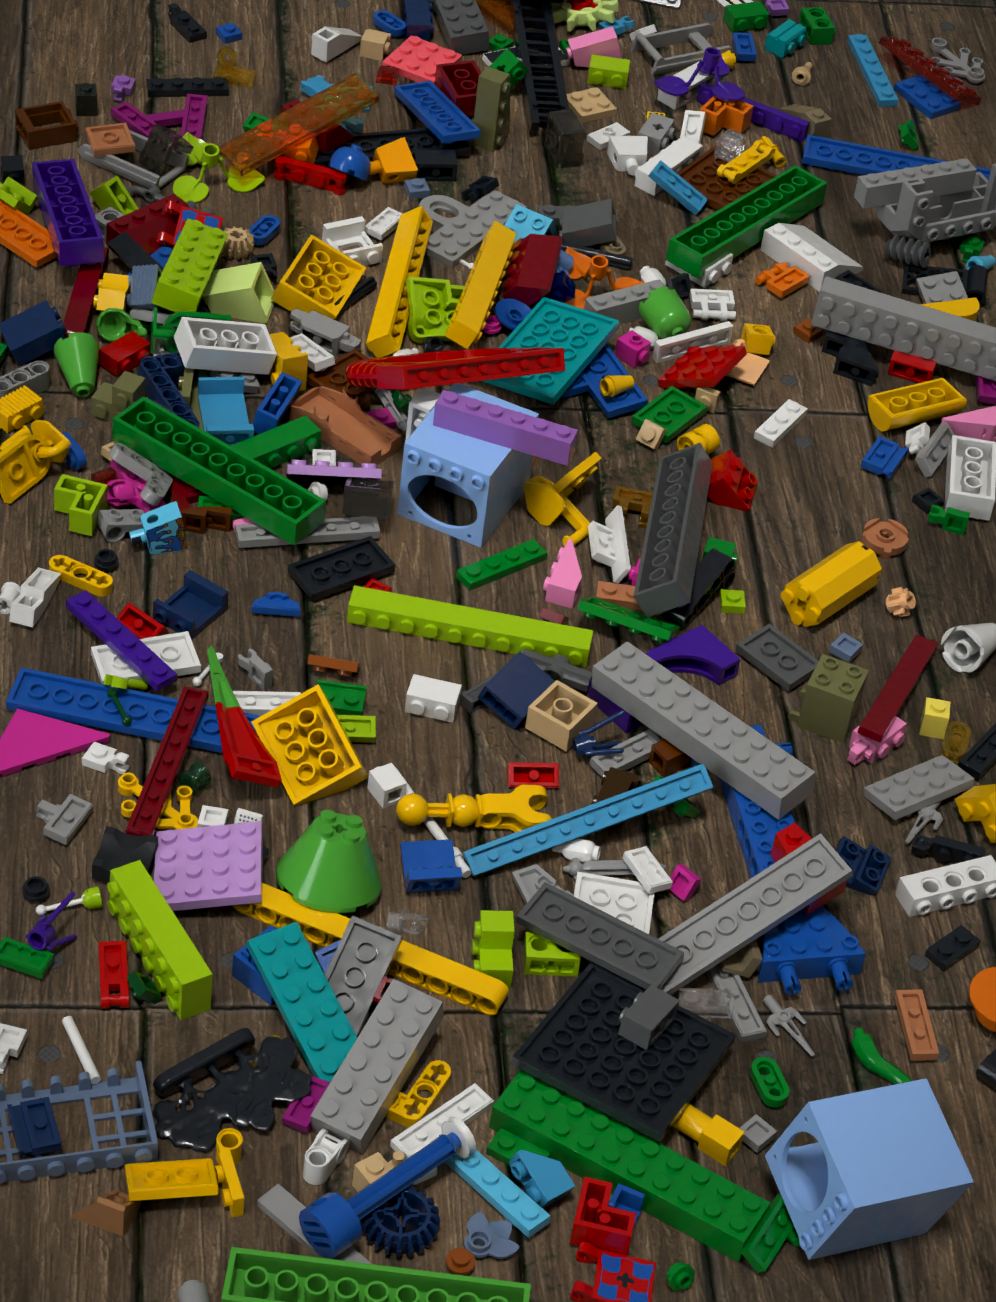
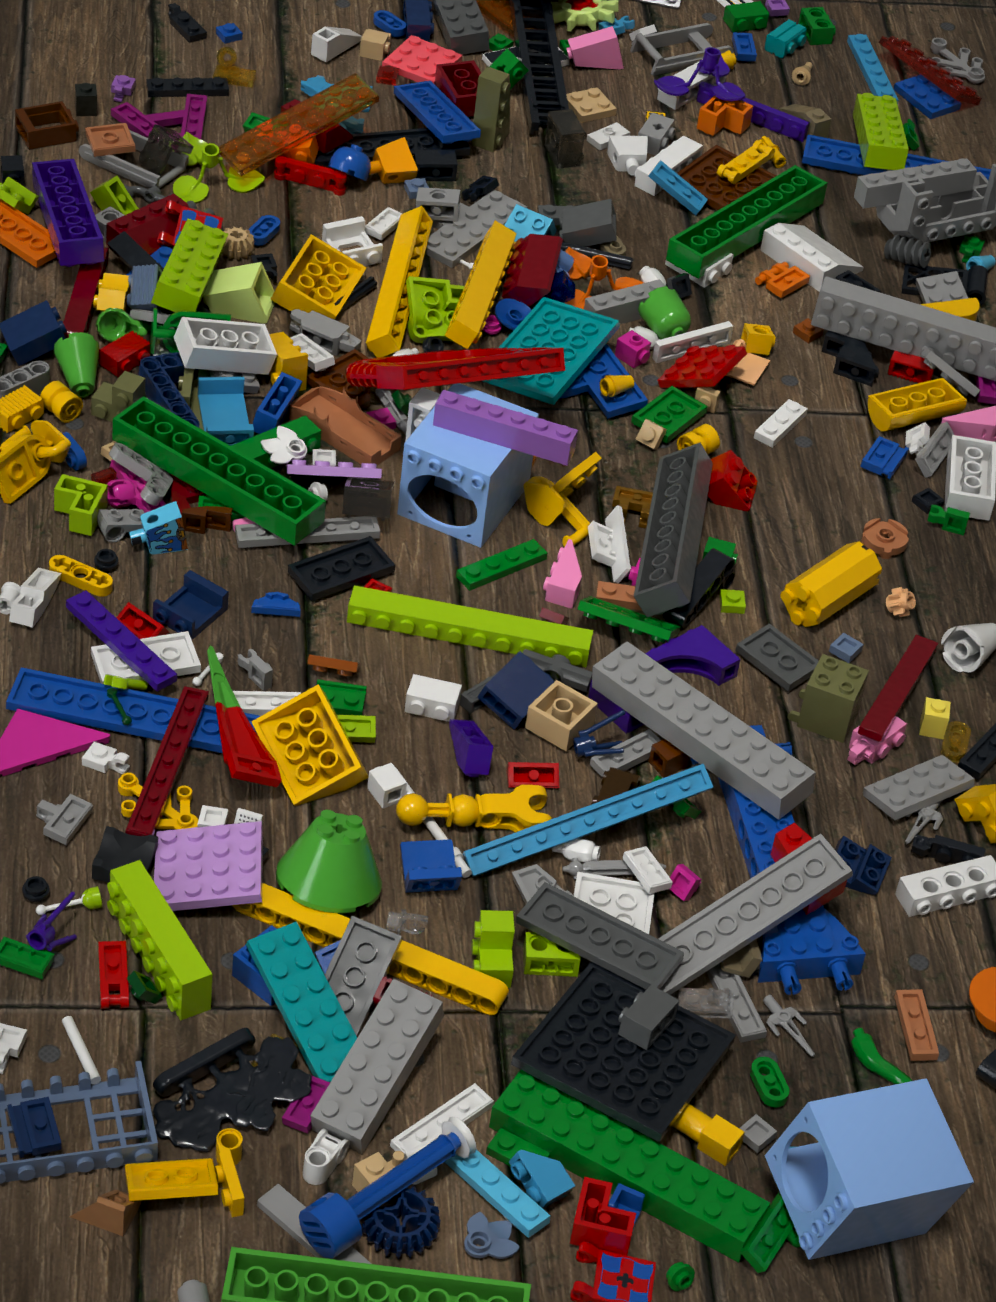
clear green wheel [178,762,211,795] -> none
yellow beam [385,1060,451,1128] -> none
dark orange plate [446,1248,475,1276] -> none
lime brick [587,54,630,89] -> none
white plate [680,110,706,144] -> none
white plate [689,289,736,321] -> none
clear brick [714,128,746,162] -> none
black plate [925,925,981,972] -> none
none -> yellow wheel [40,381,83,423]
none -> white plate [261,426,307,464]
none -> light grey brick [416,187,460,221]
none -> dark purple slope [449,719,494,777]
none -> lime brick [853,93,909,170]
none -> light grey plate [921,348,980,397]

